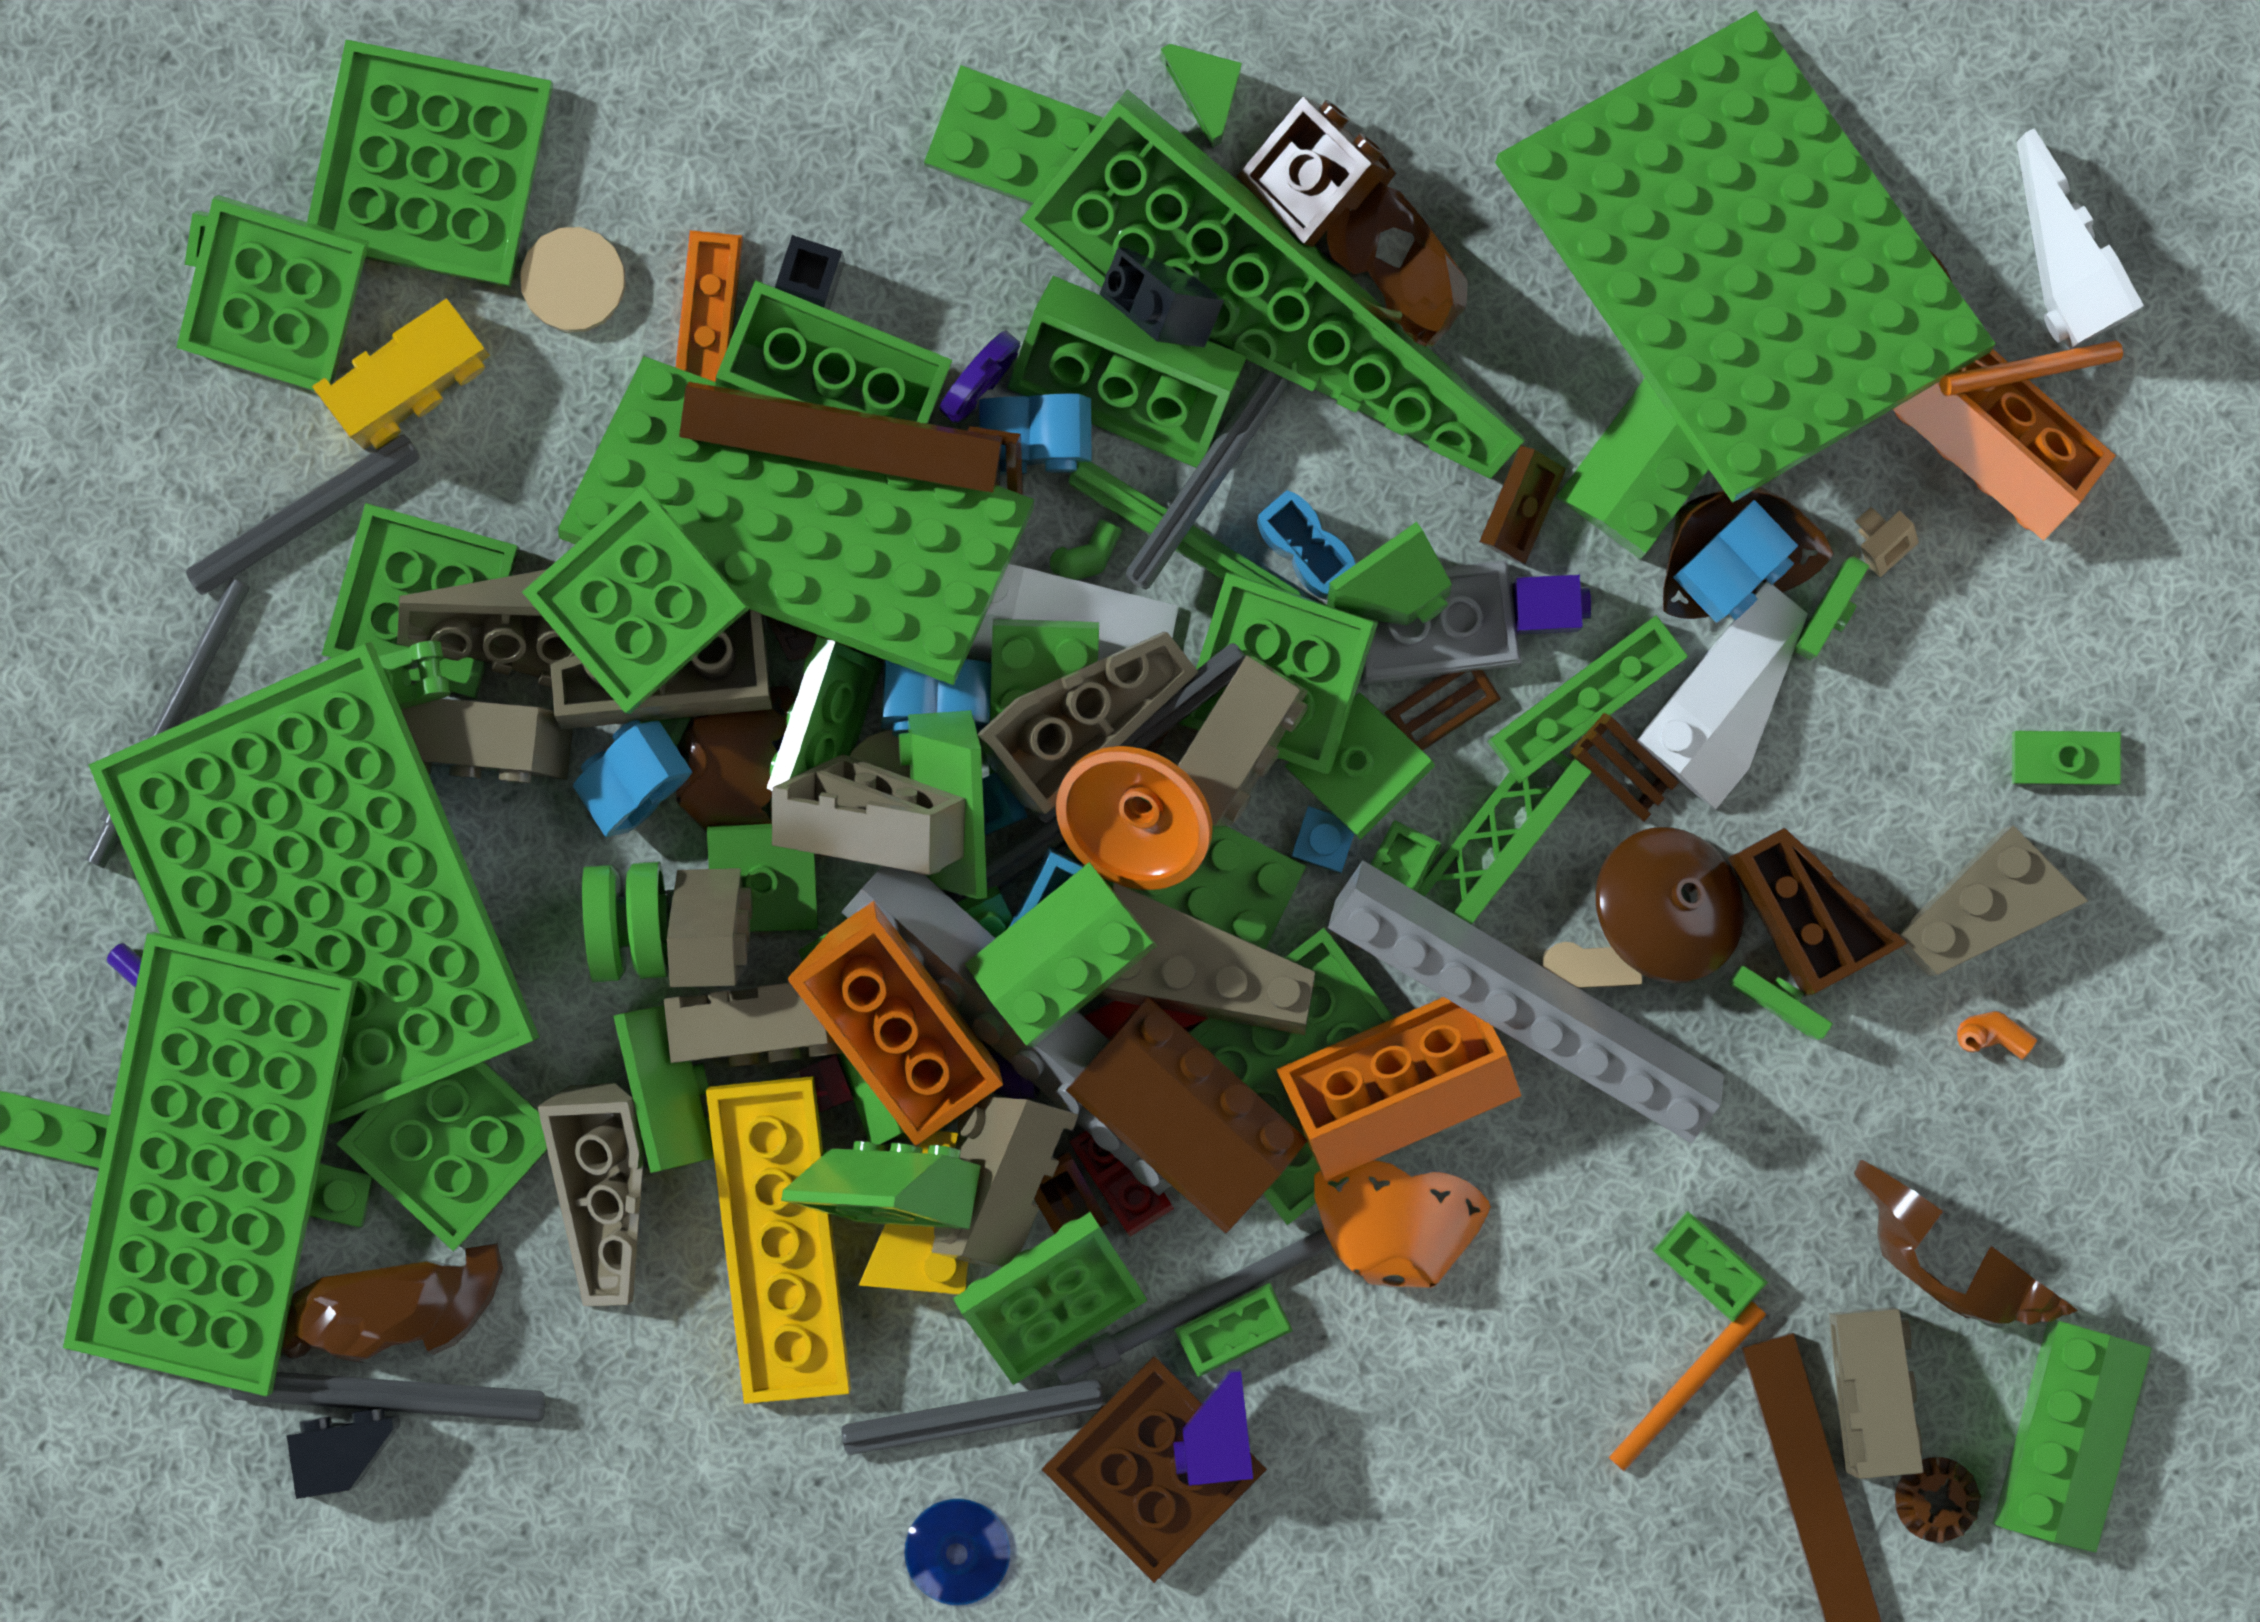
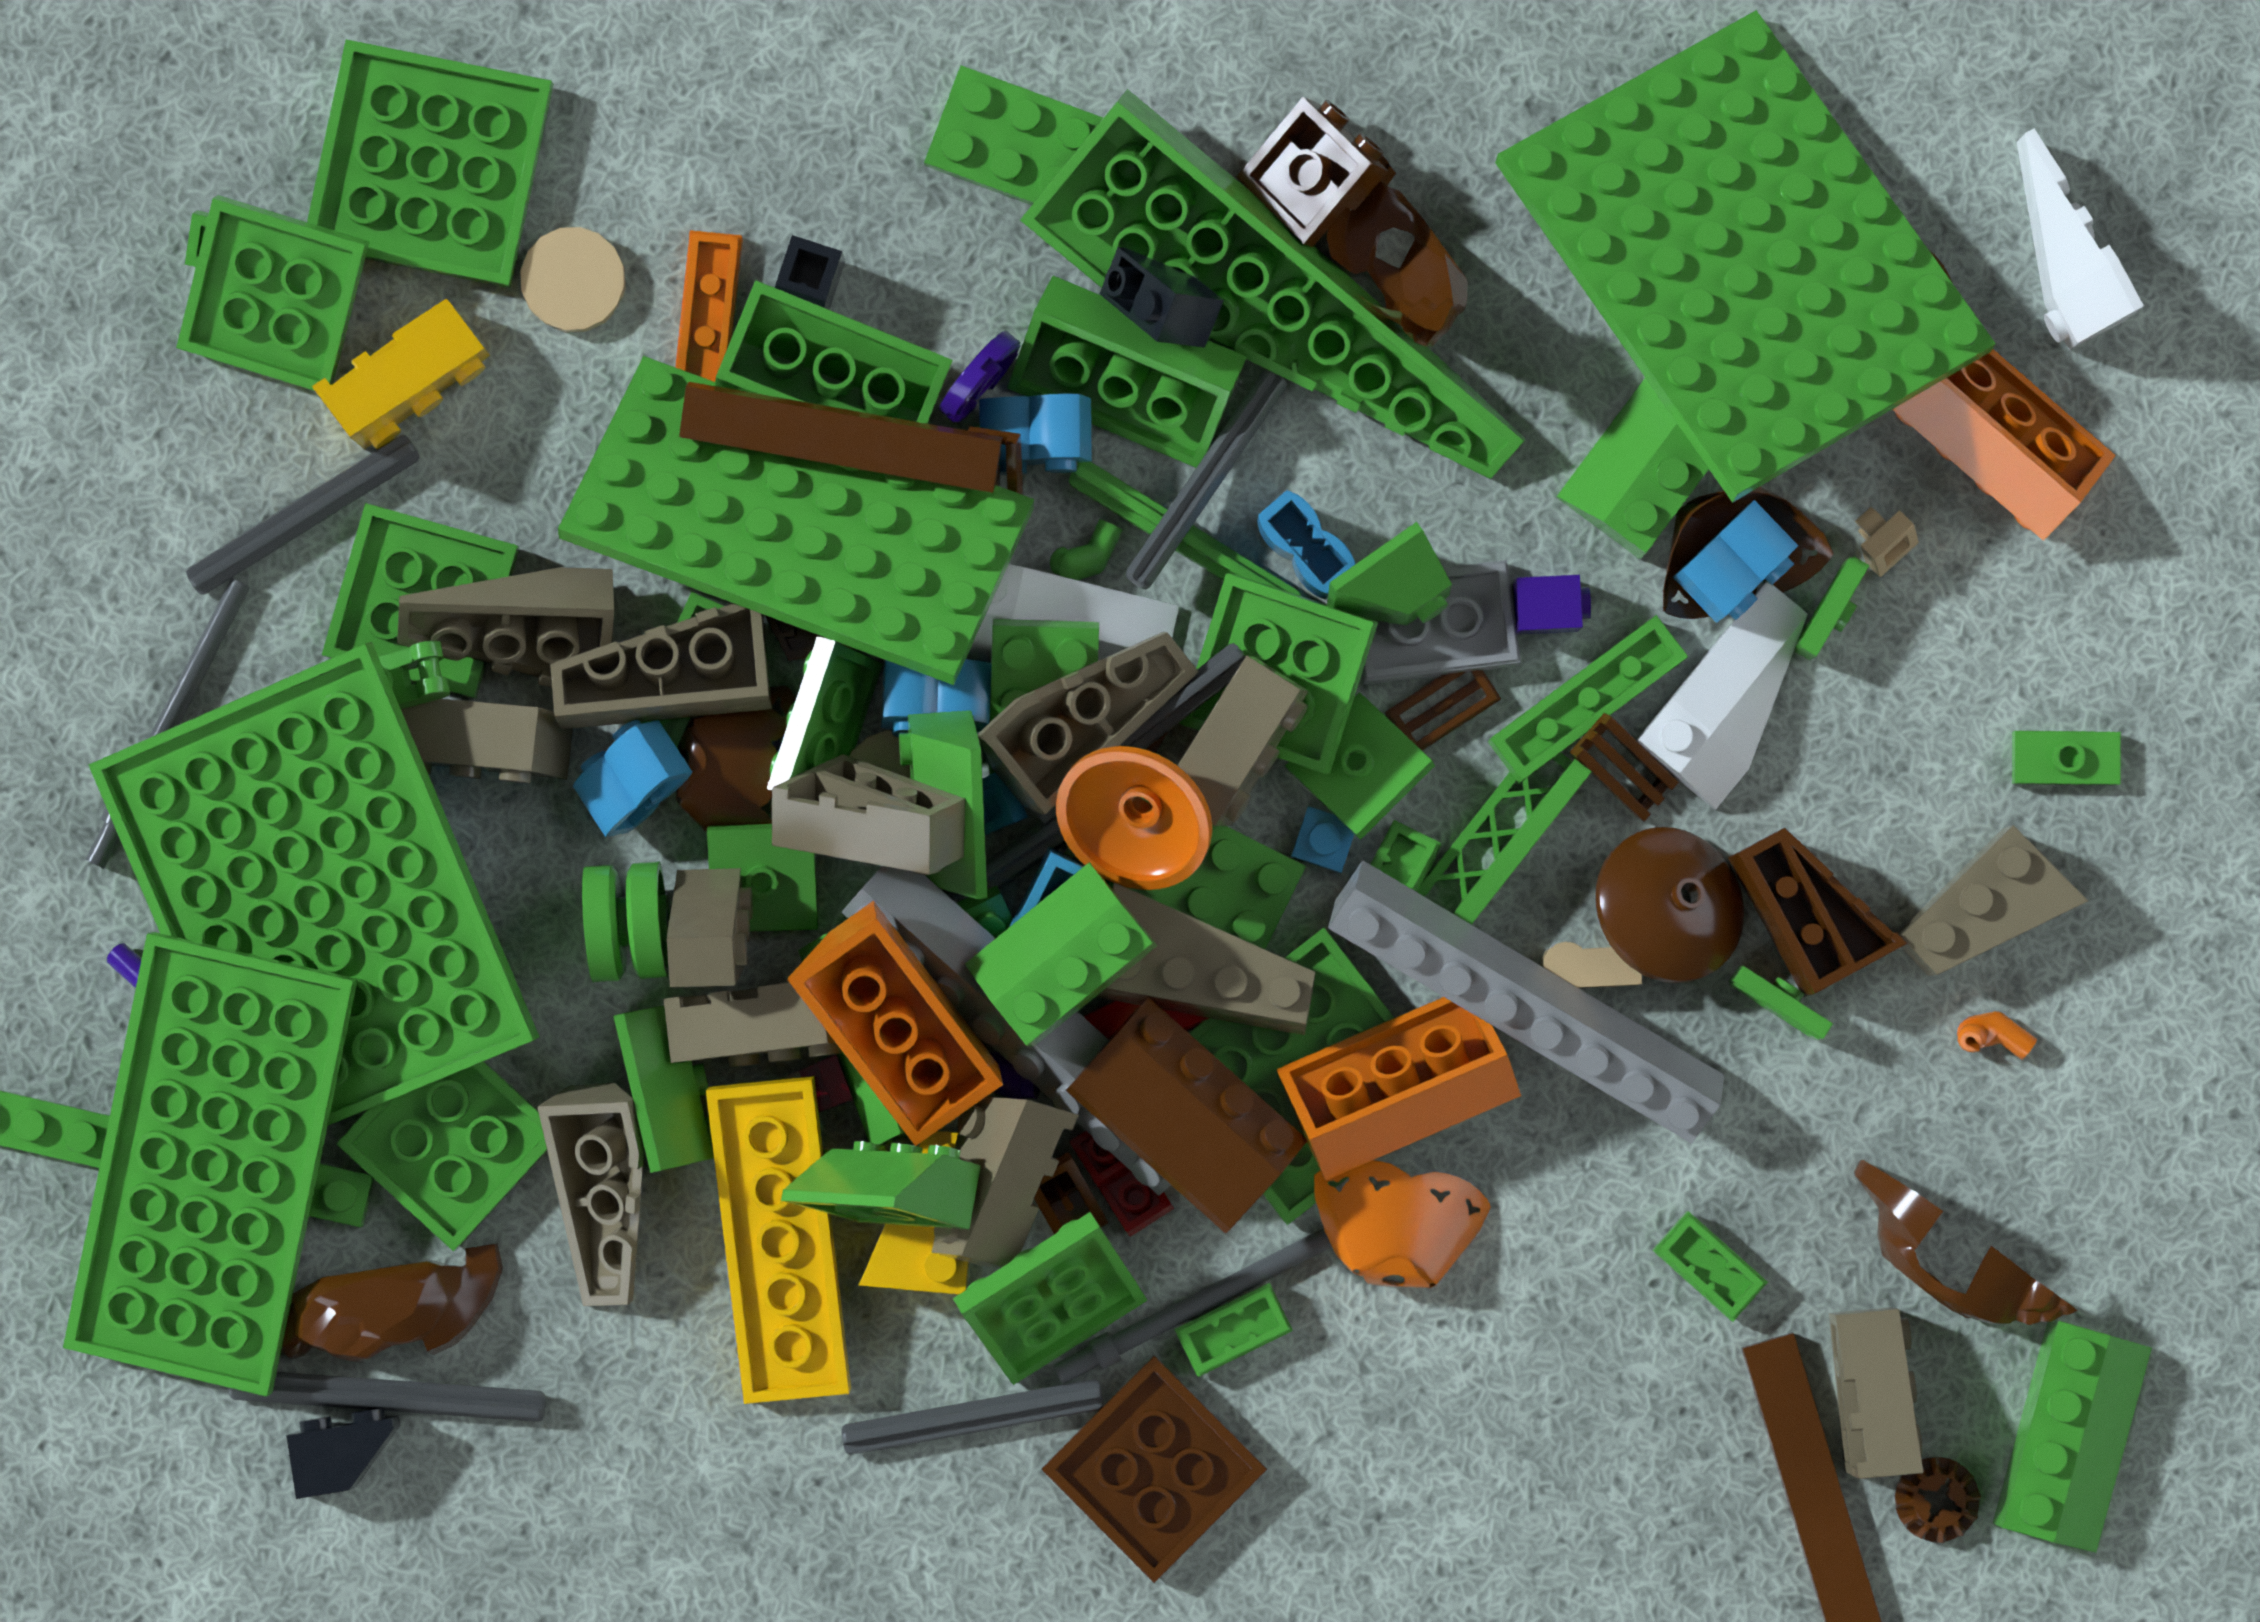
bright green plate [522,485,750,714] -> none
clear blue dish [904,1498,1011,1605] -> none
bright green slope [1160,44,1242,148] -> none
dark purple slope [1173,1369,1253,1486] -> none
reddish brown plate [1479,445,1566,565] -> none
orange bar [1608,1301,1767,1471] -> none
orange bar [1939,340,2123,396] -> none

